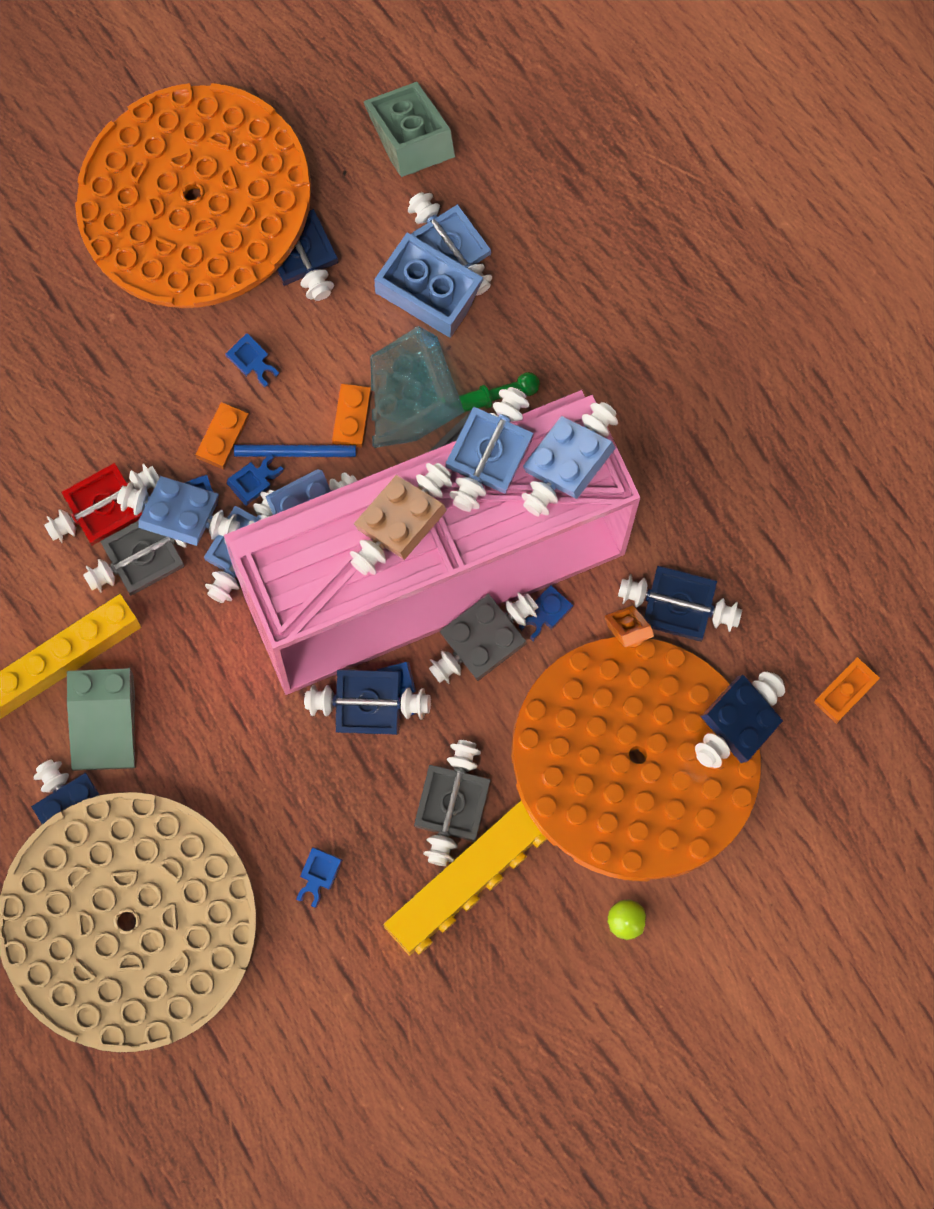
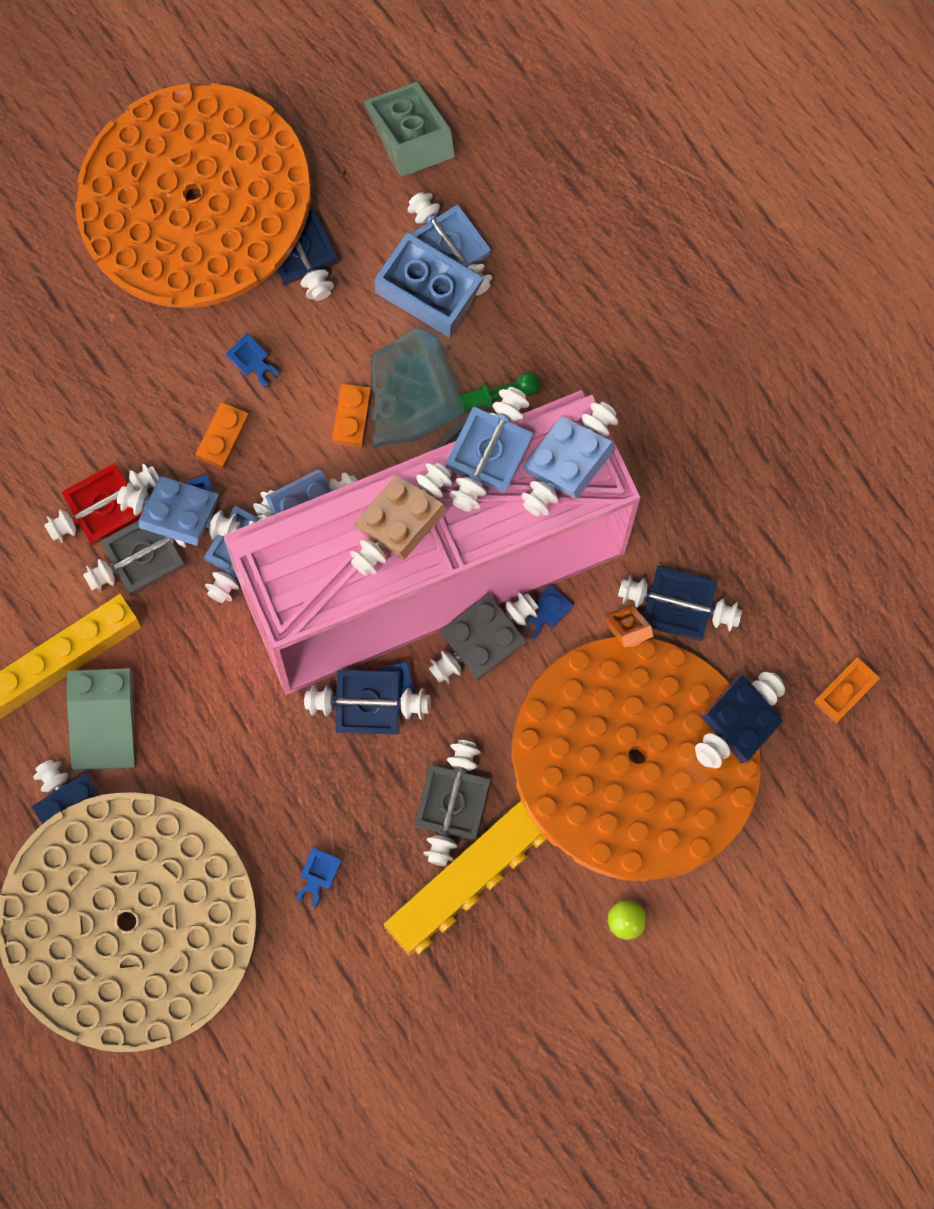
blue plate [226,454,283,506] -> none
blue bar [234,445,356,457] -> none

